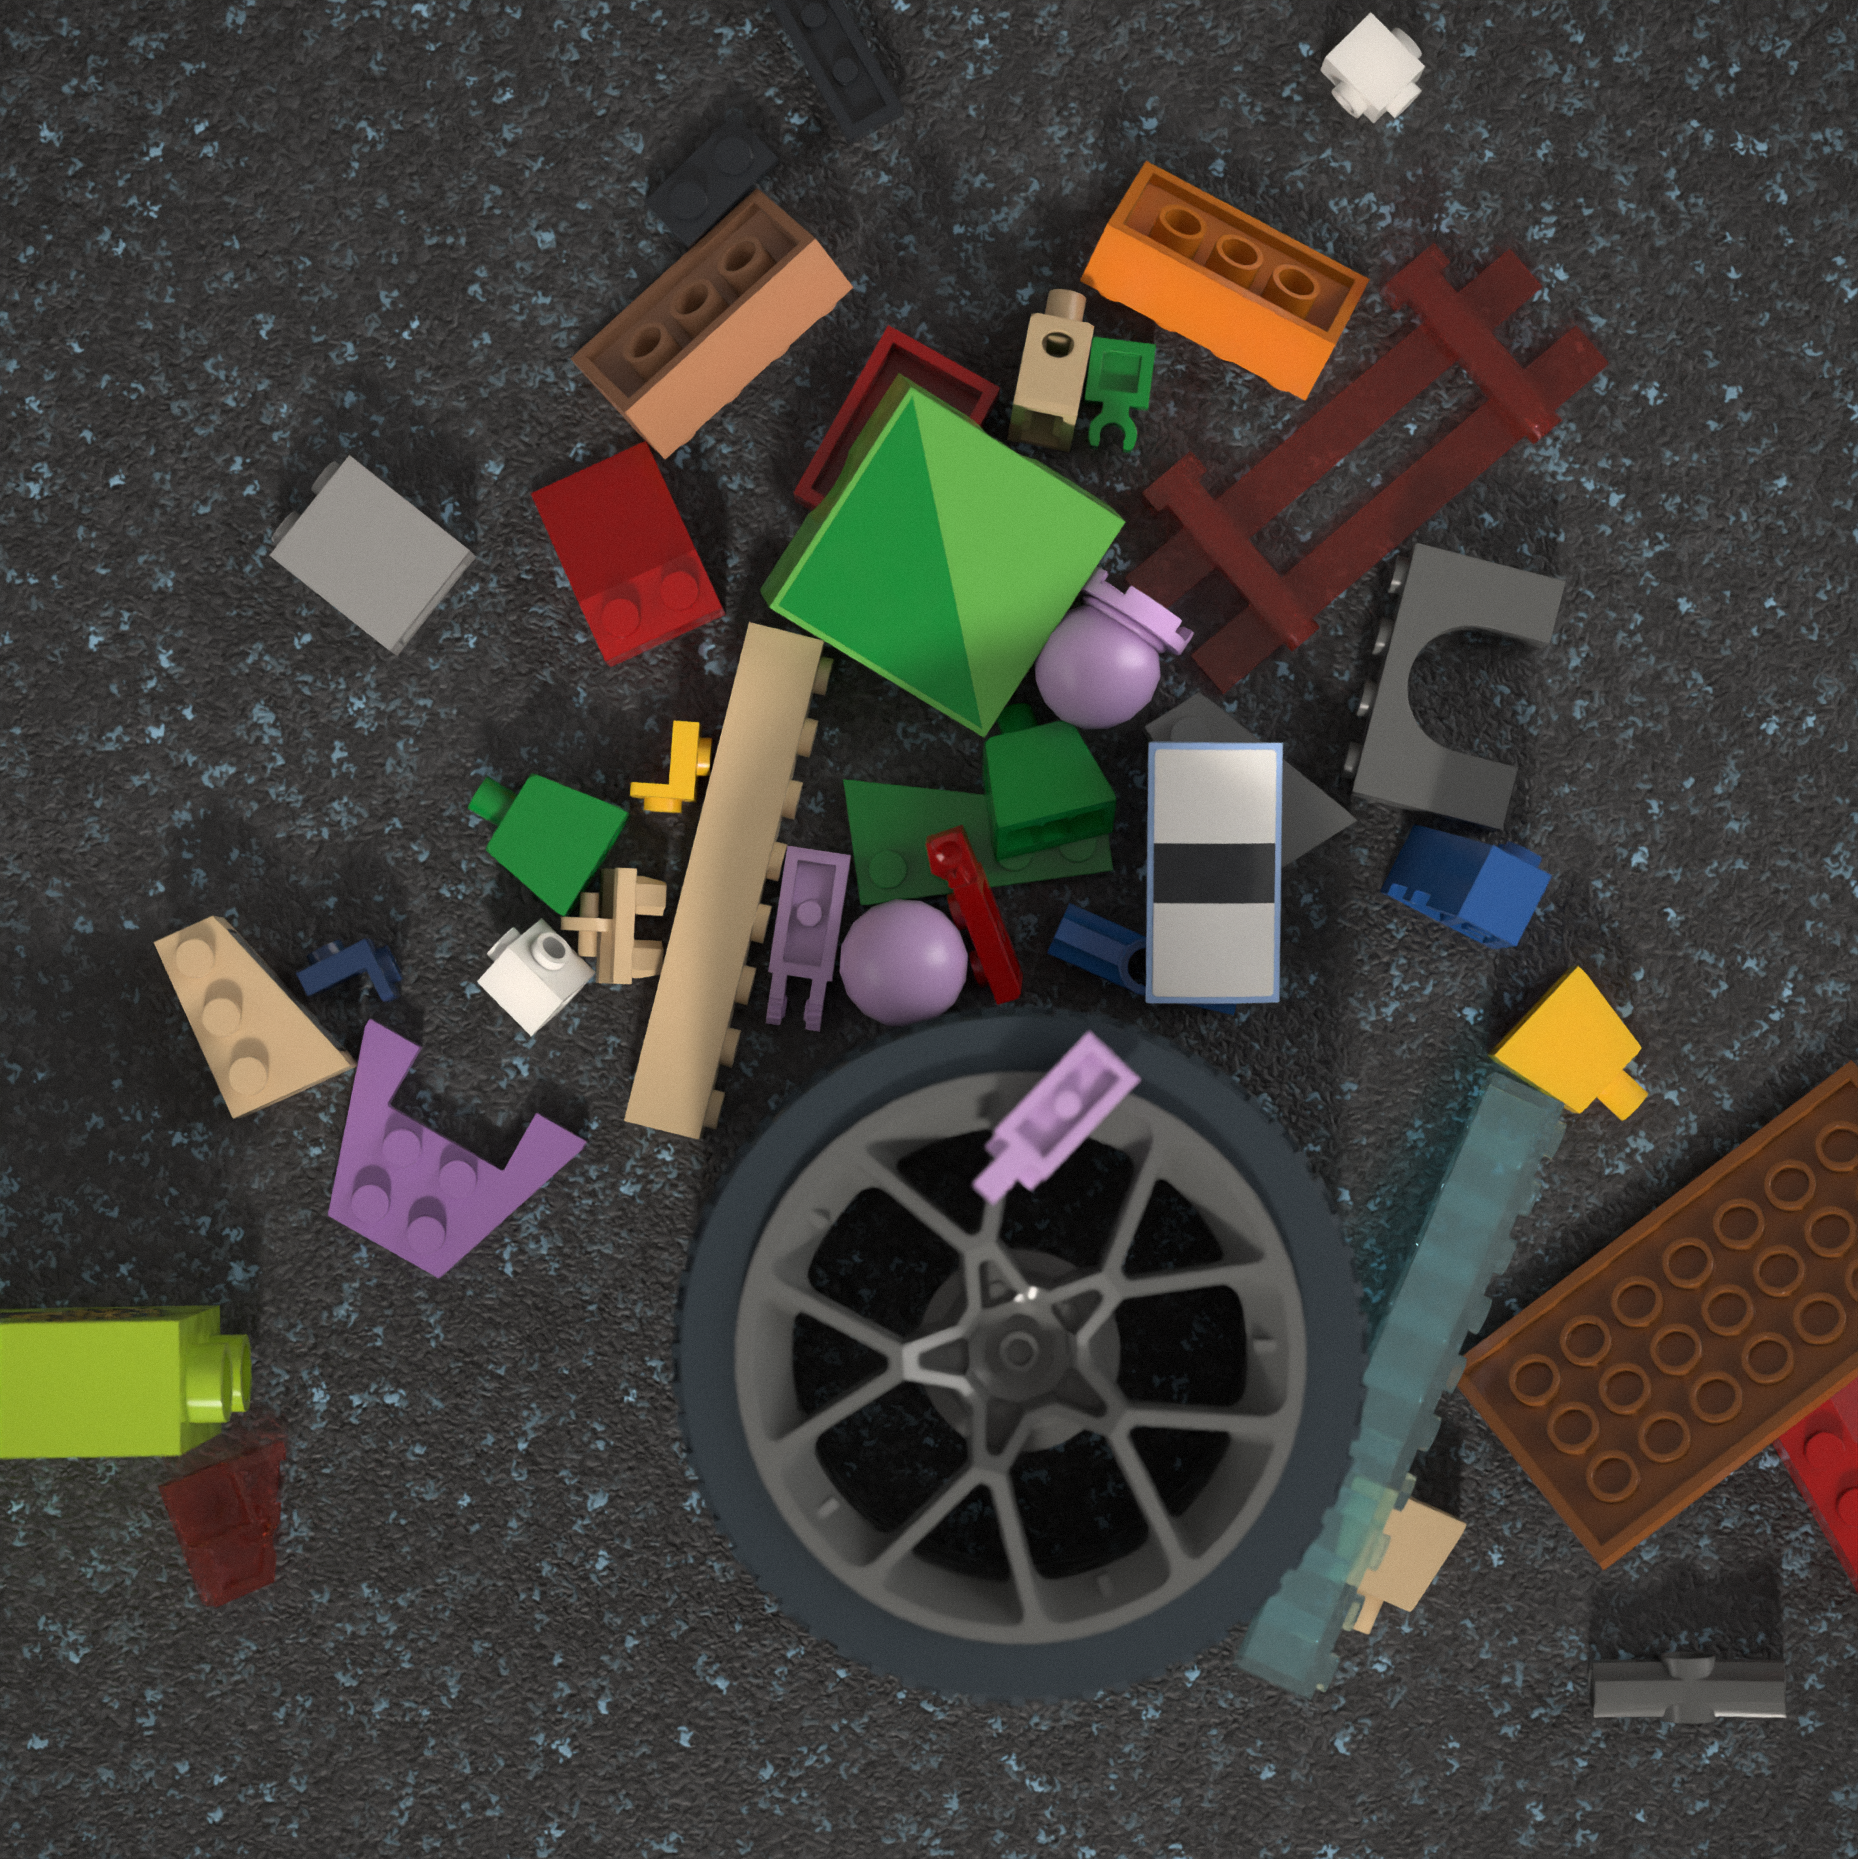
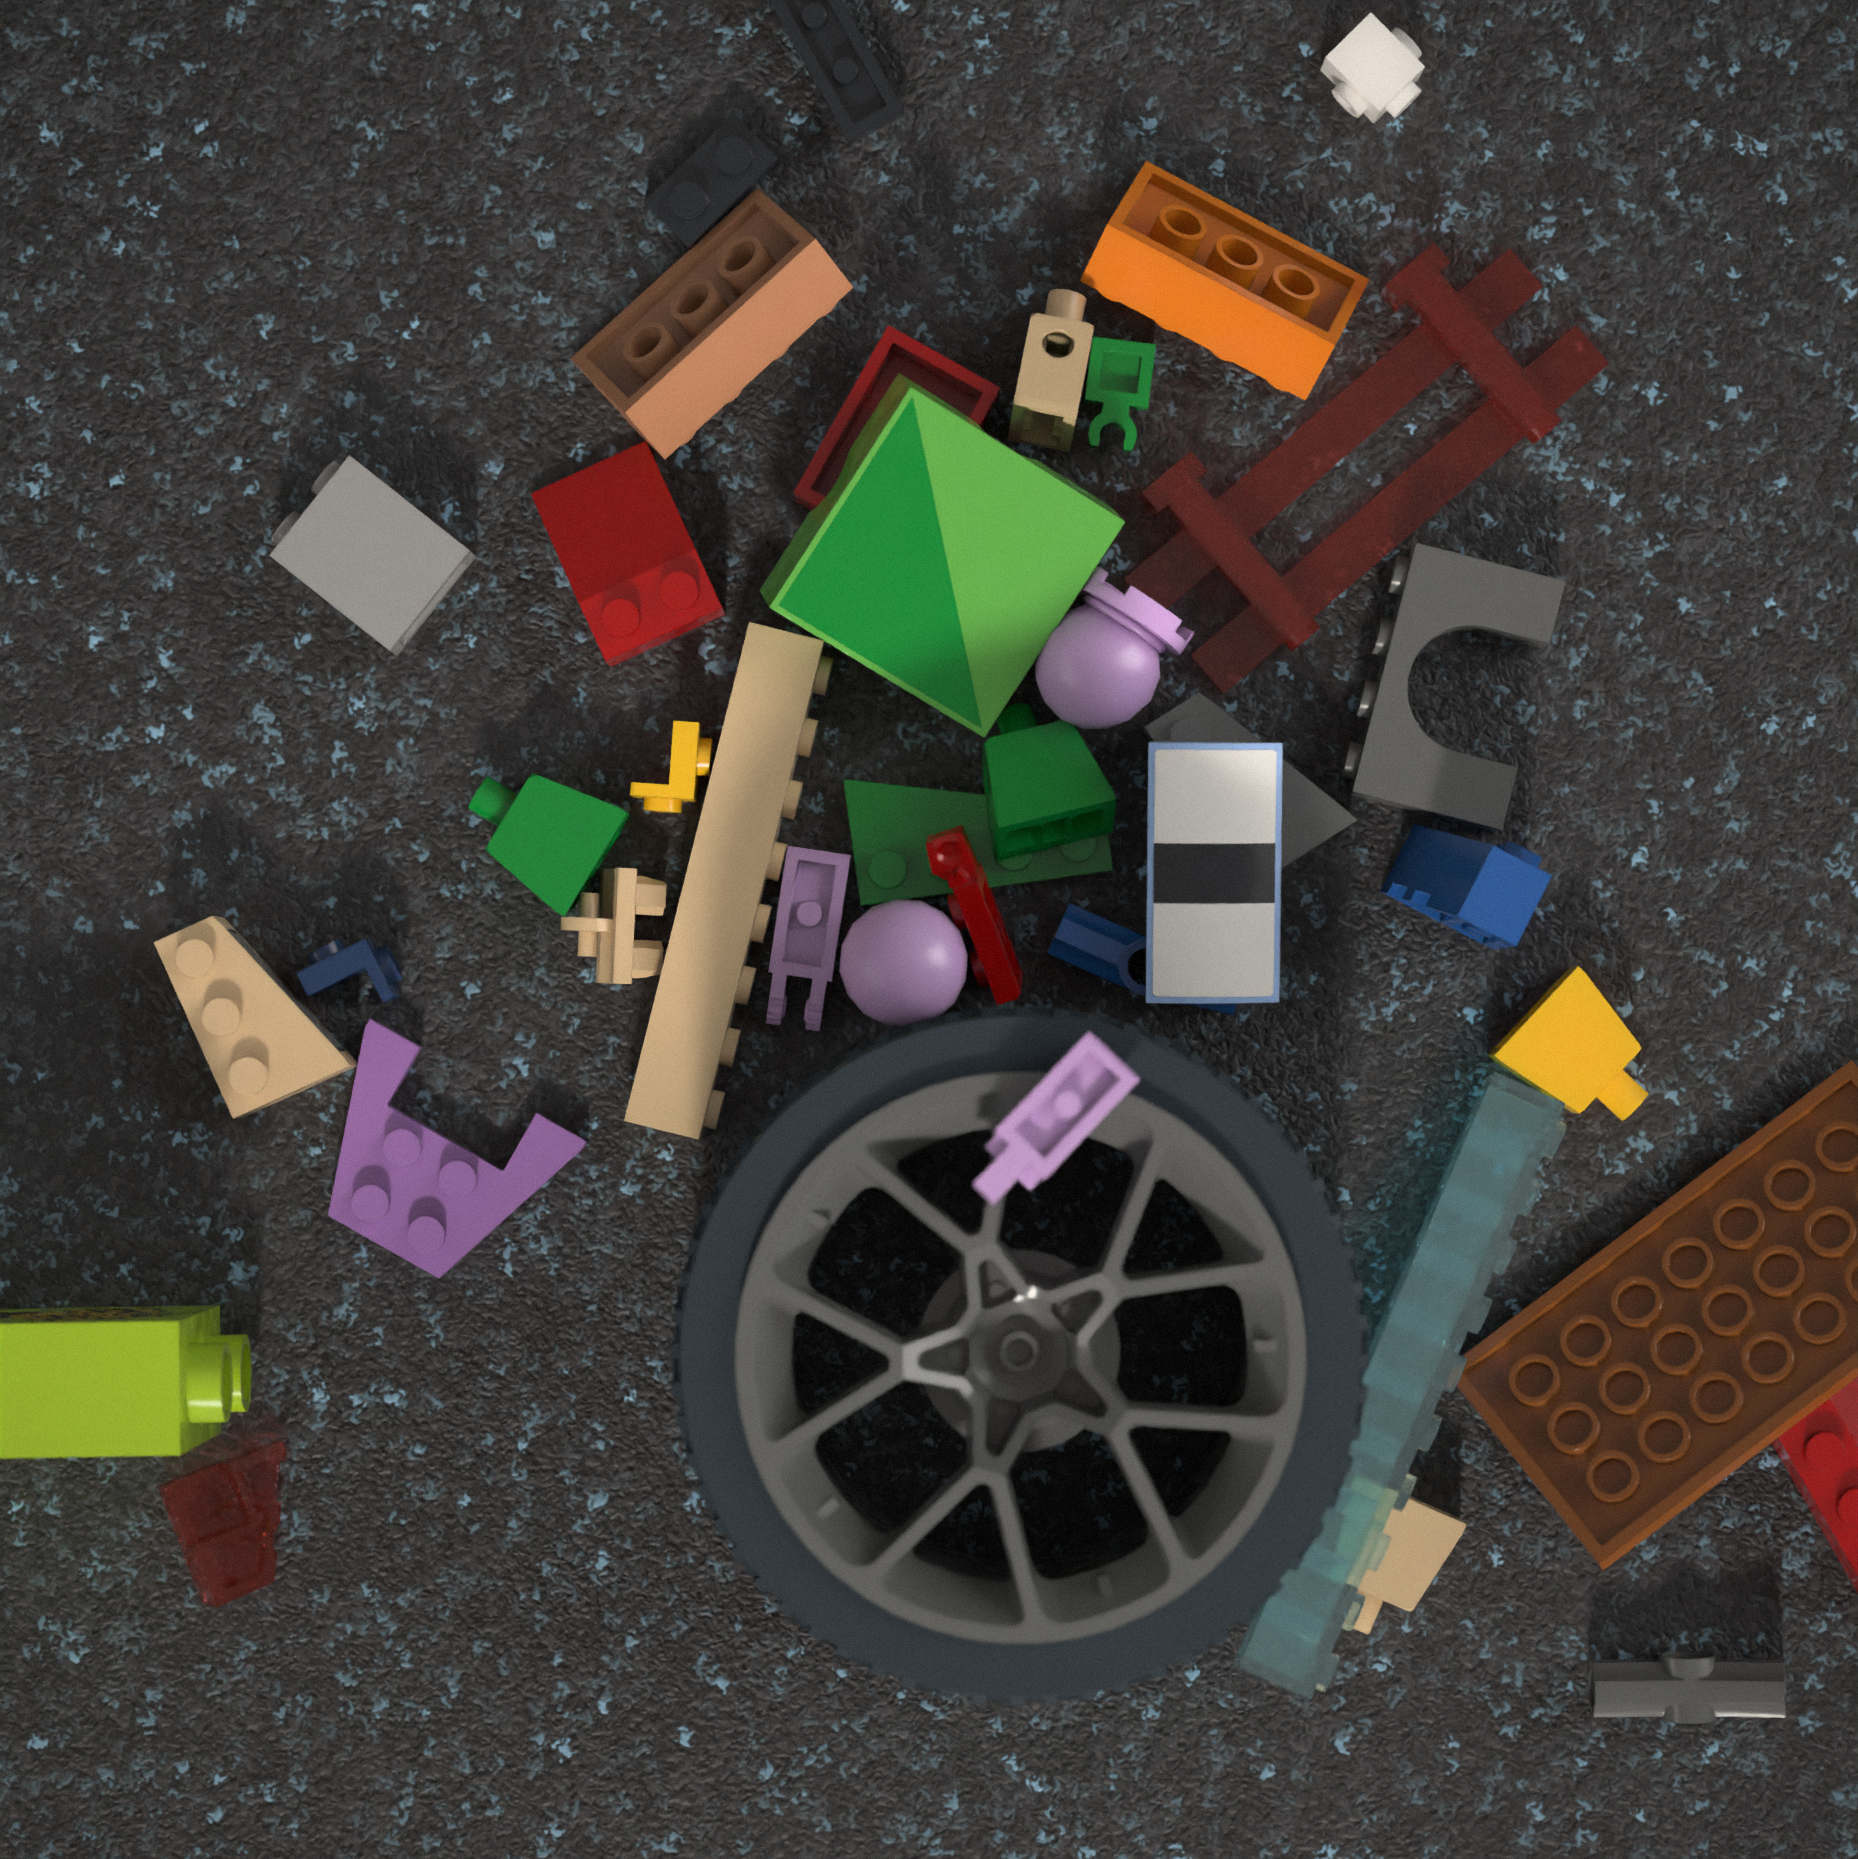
white brick [477,918,596,1036] -> none

